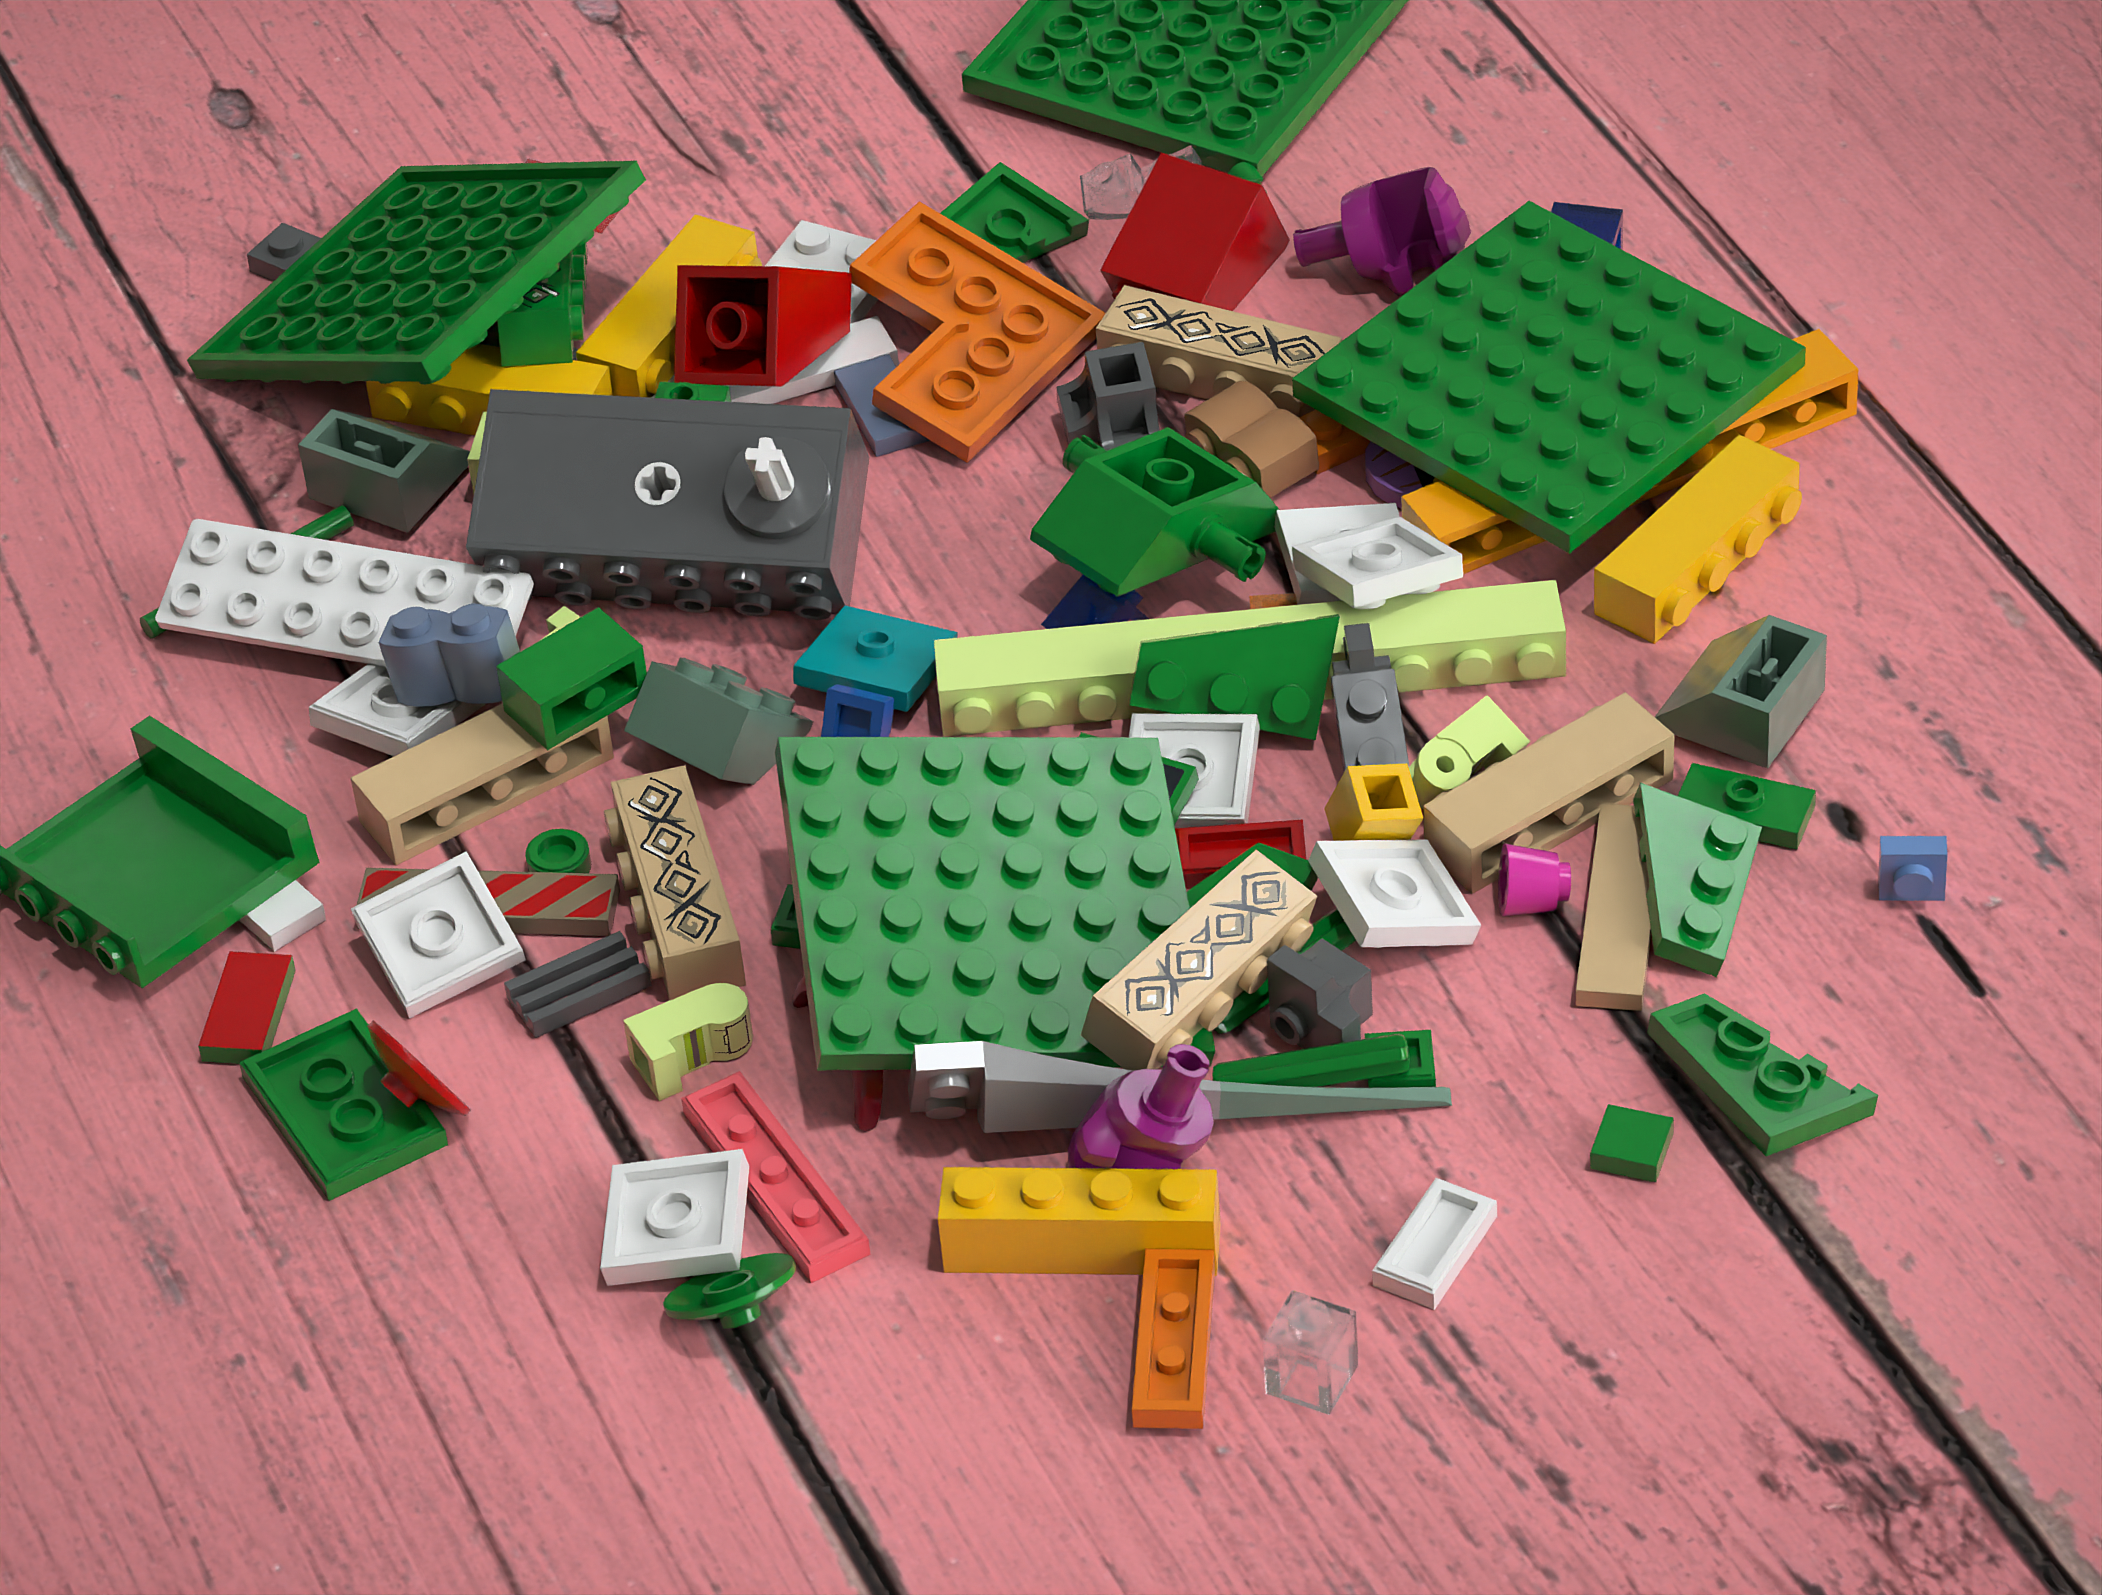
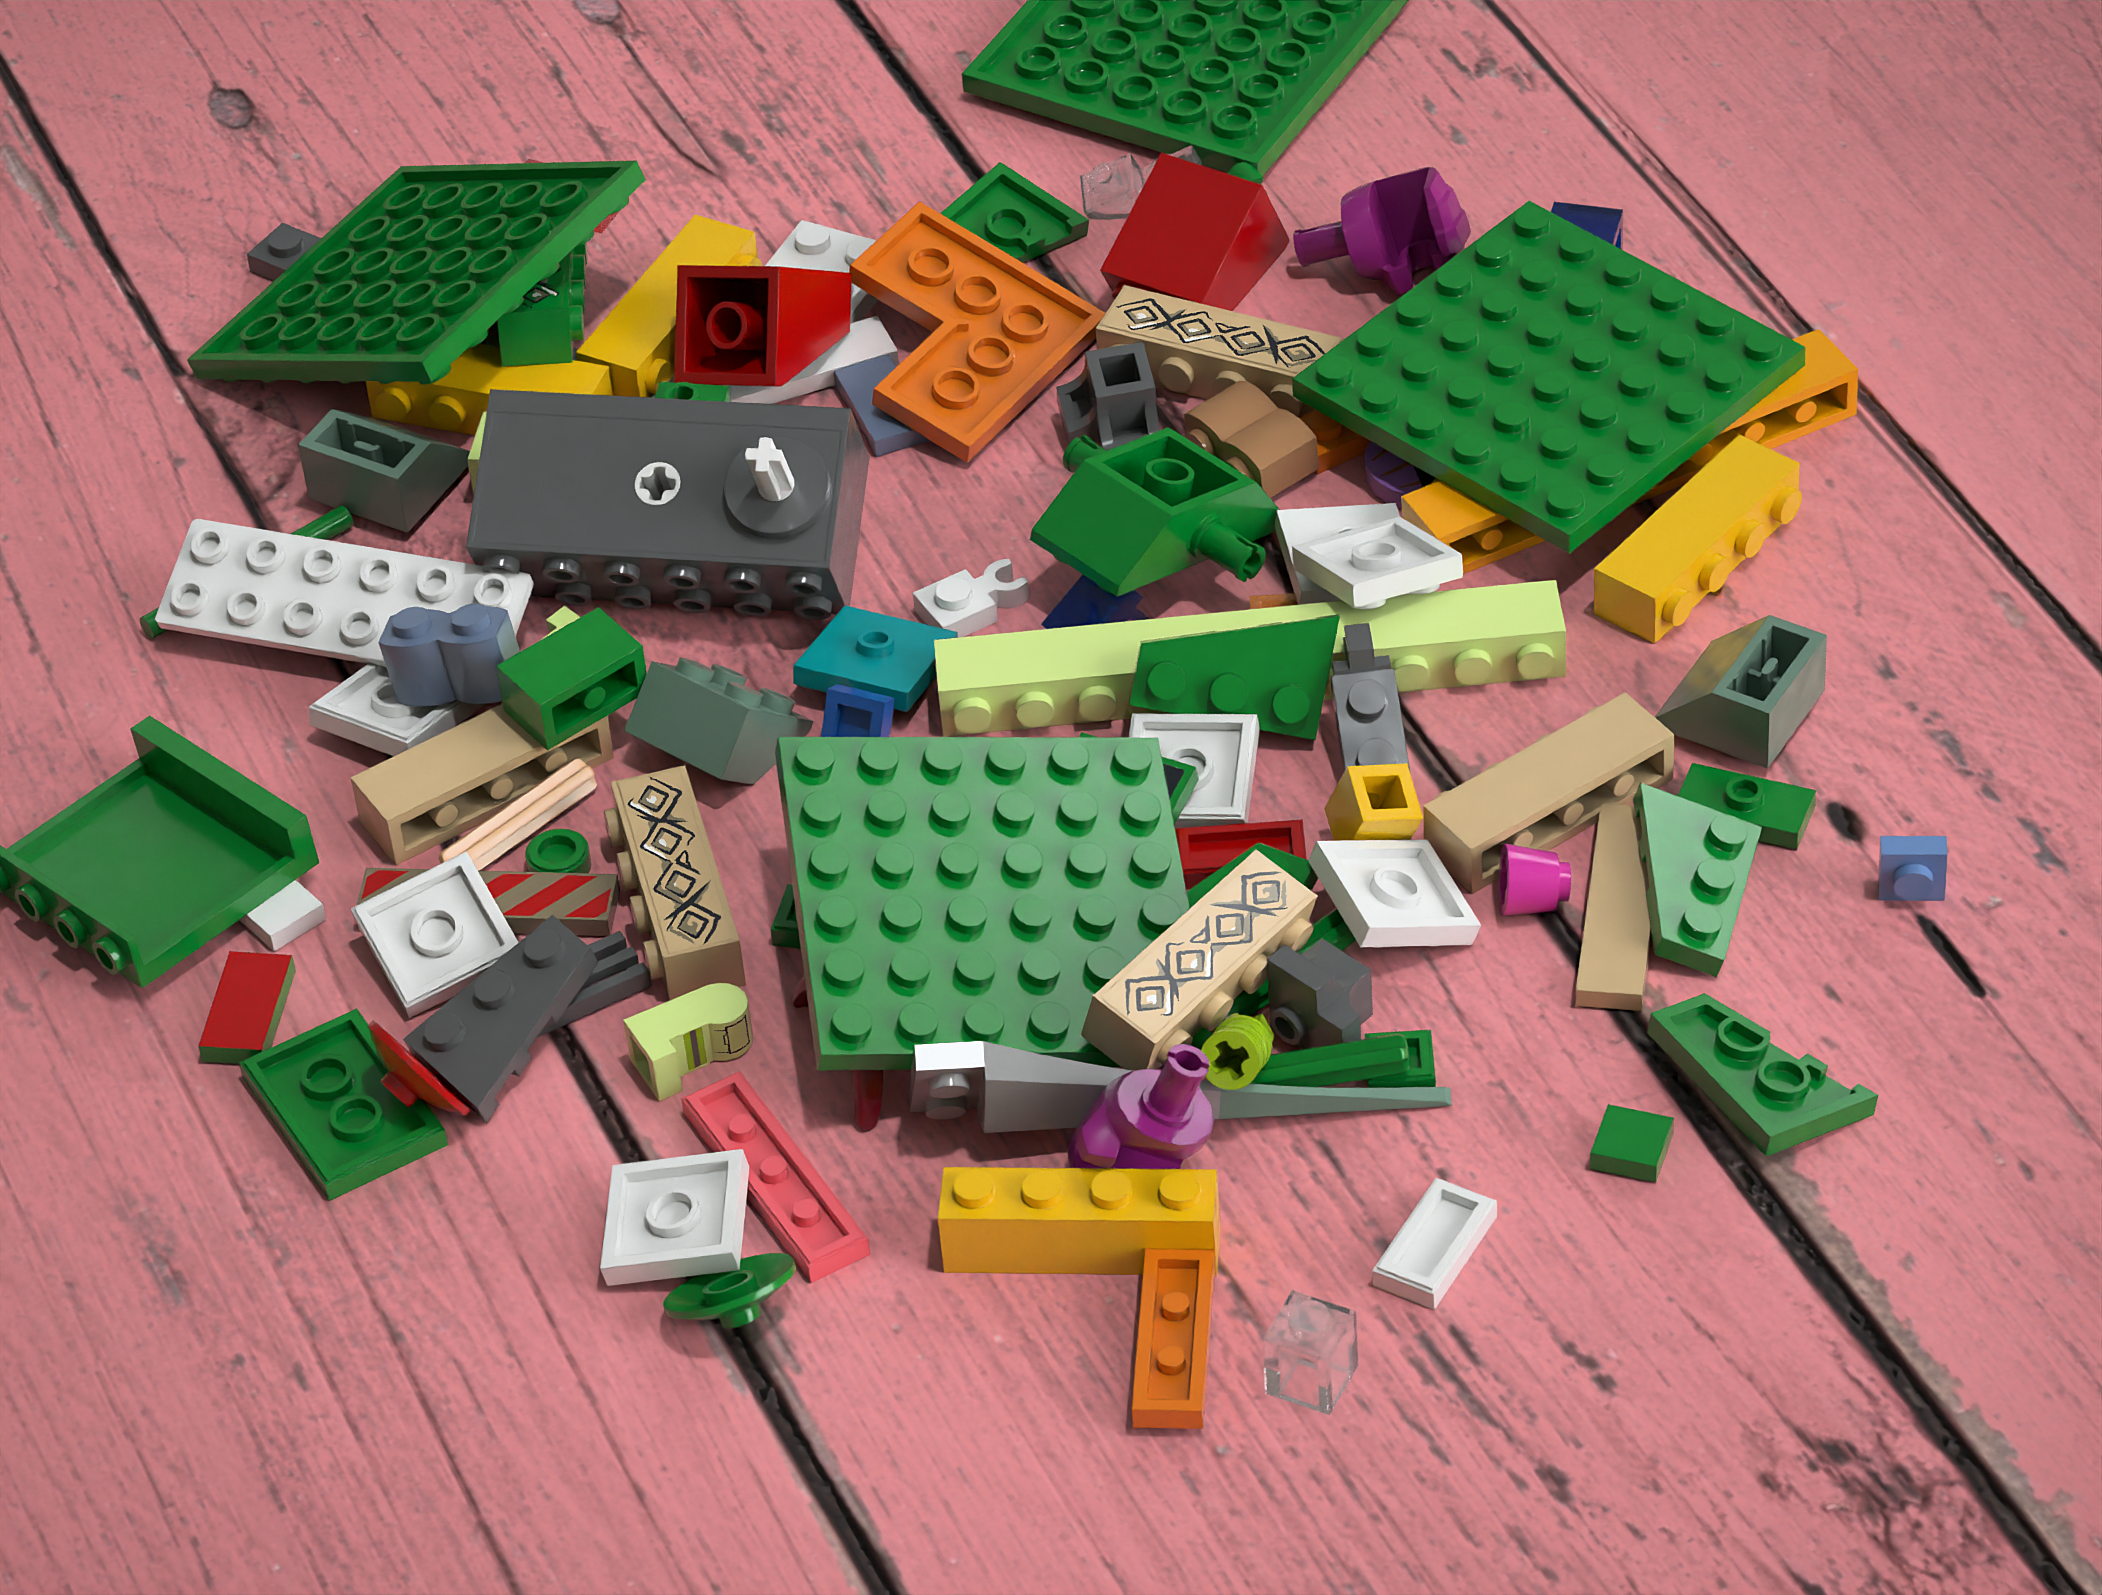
yellowish green leg [1409,695,1530,809] -> none
none -> dark grey wing [403,915,598,1123]
none -> light nougat axle [438,759,597,871]
none -> white plate [913,559,1029,638]
none -> lime hinge [1201,1013,1274,1090]

